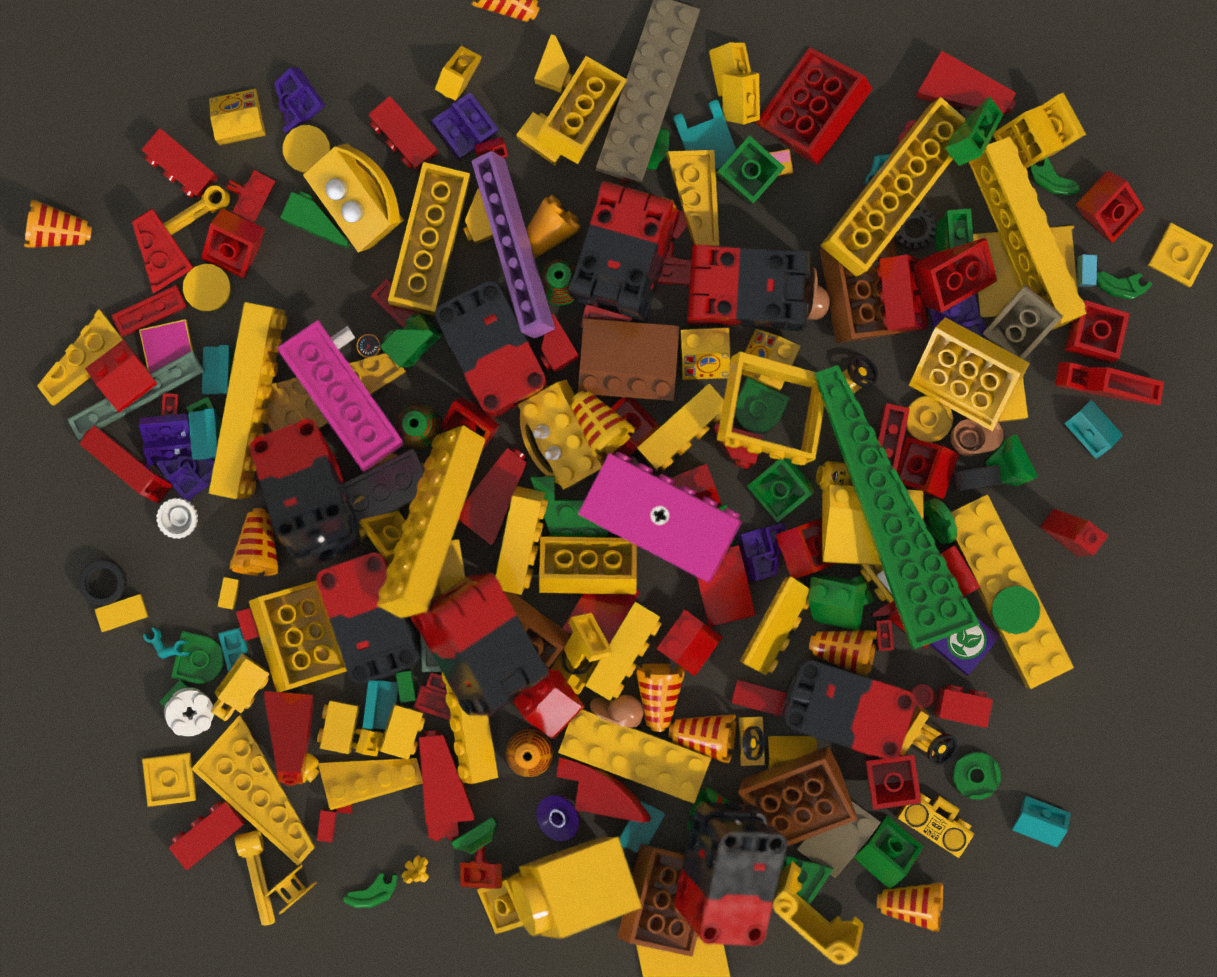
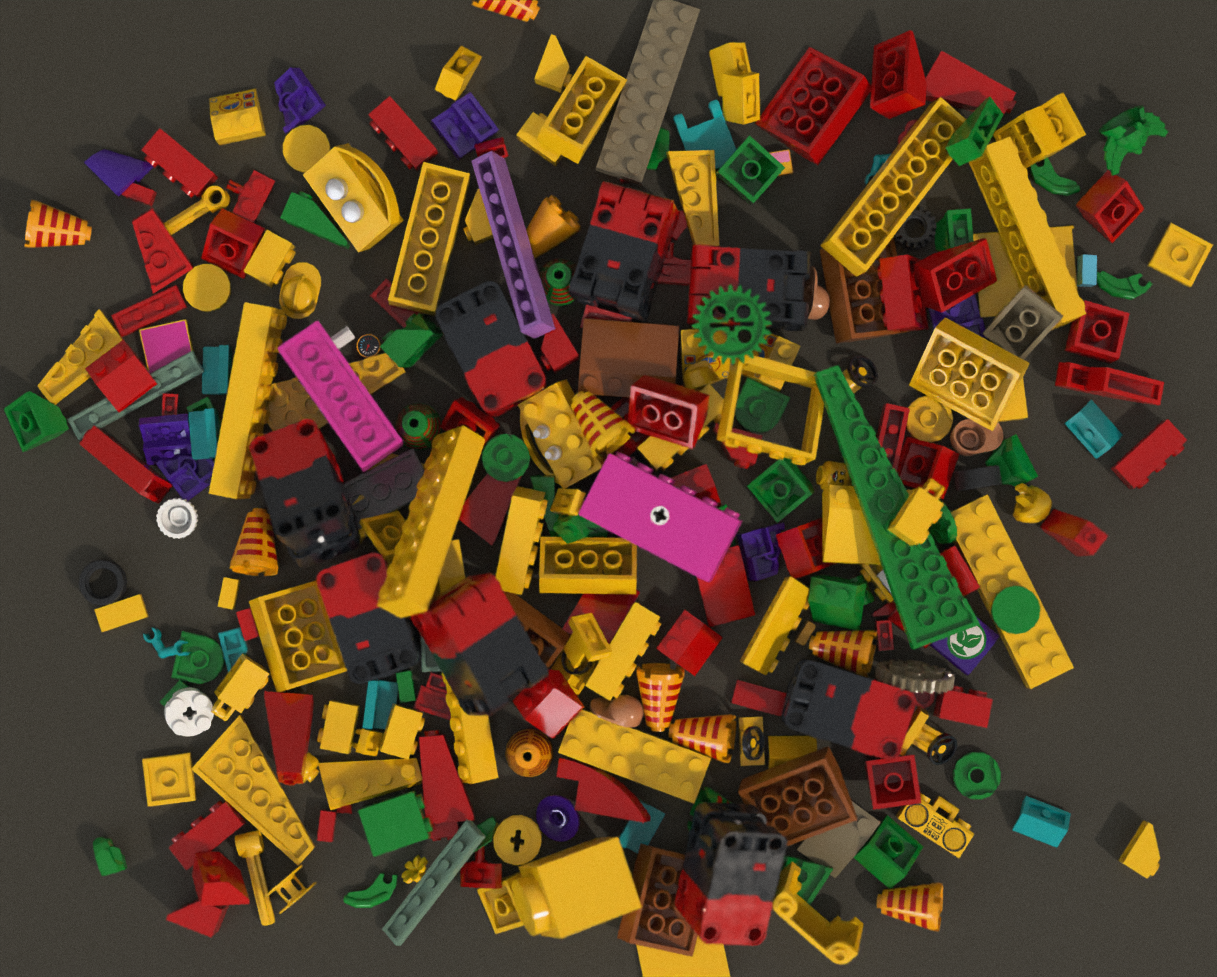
none -> green slope [4,391,69,452]
none -> dark purple slope [84,149,153,197]
none -> green rock [93,836,127,876]
none -> red piece [122,183,157,207]
none -> red slope [166,899,229,937]
none -> red slope [192,851,249,906]
none -> yellow brick [244,230,295,288]
none -> yellow piece [279,262,321,319]
none -> green slope [358,790,433,857]
none -> sand green tile [382,820,486,946]
none -> green tile [482,434,530,482]
none -> yellow piece [493,815,542,865]
none -> yellow plate [550,488,586,516]
none -> green bracket [552,515,590,544]
none -> red slope [628,375,710,449]
none -> yellow piece [683,360,725,392]
none -> green gear [692,285,772,365]
none -> pearl gold tile [794,620,816,646]
none -> red slope [870,30,927,119]
none -> dark tan gear [875,659,955,693]
none -> yellow brick [887,478,945,546]
none -> yellow piece [1013,483,1052,523]
none -> green helmet [1099,105,1169,176]
none -> red brick [1110,419,1187,490]
none -> yellow slope [1118,820,1160,879]

